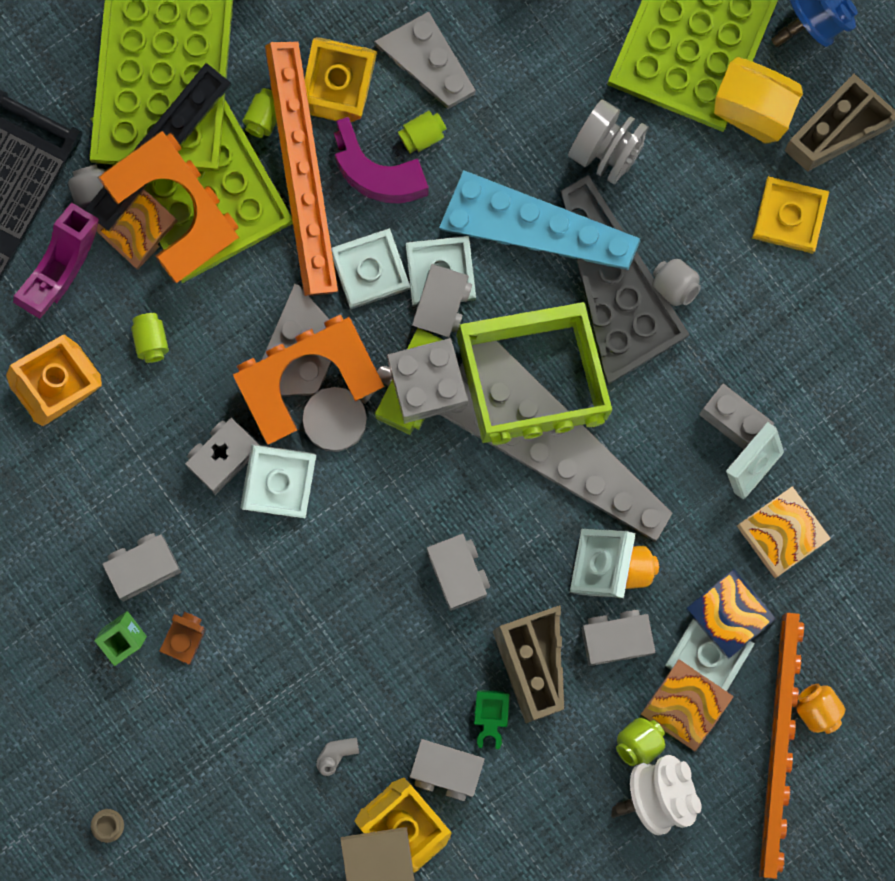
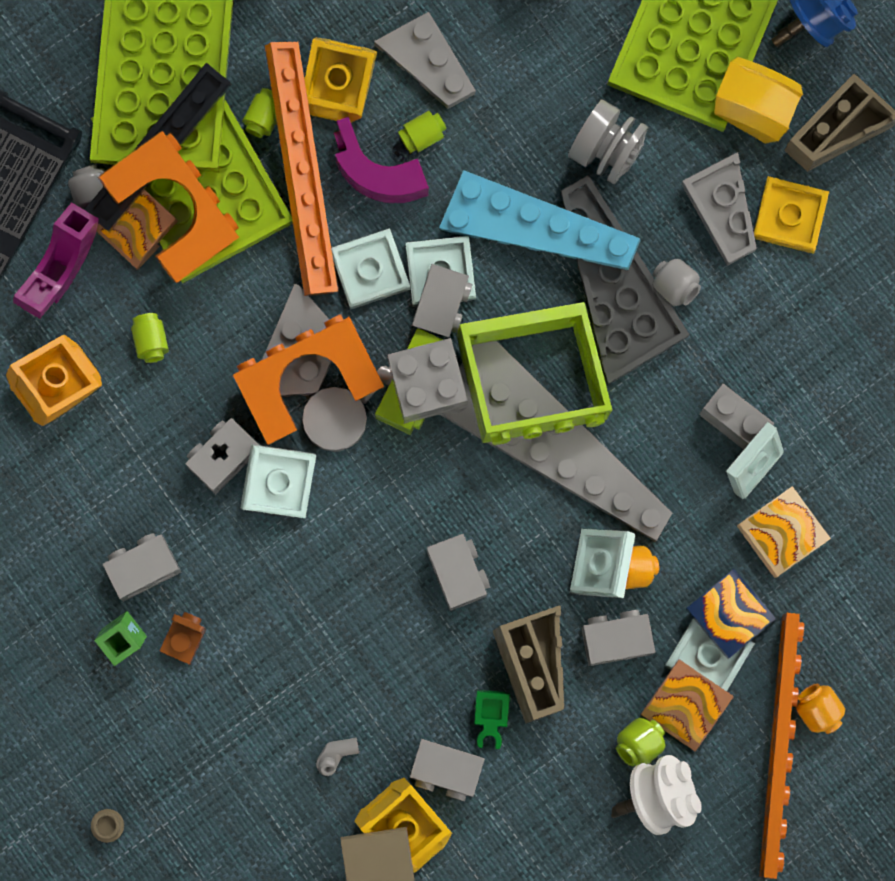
none -> light grey wing [681,152,757,266]

